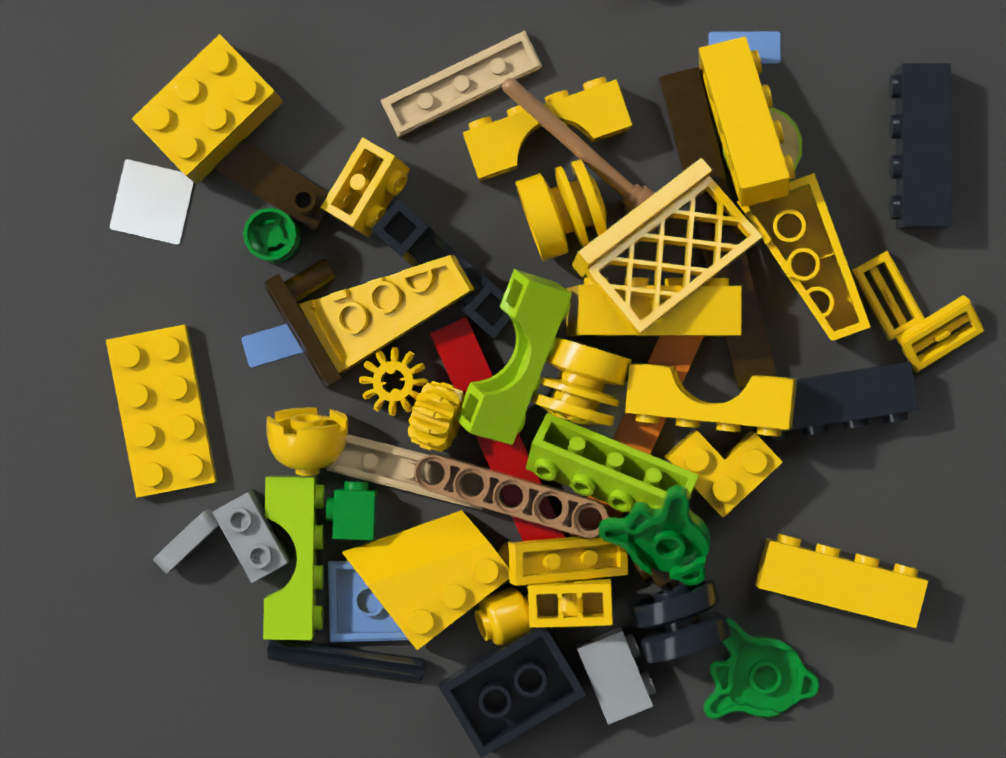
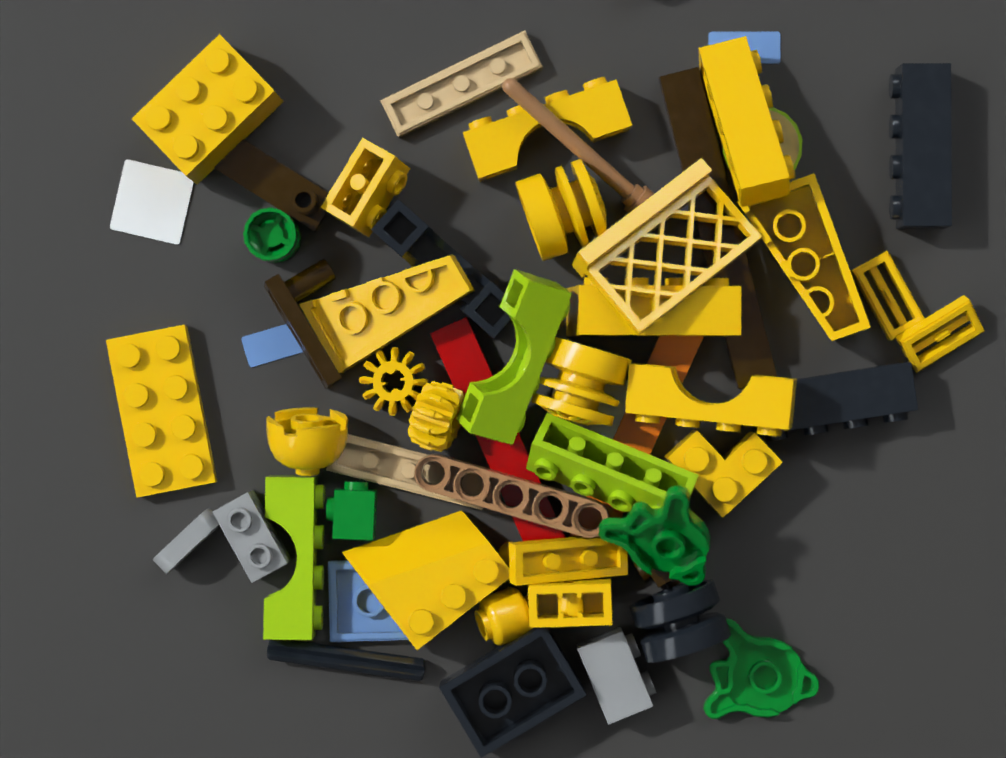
yellow brick [754,533,928,628] -> none

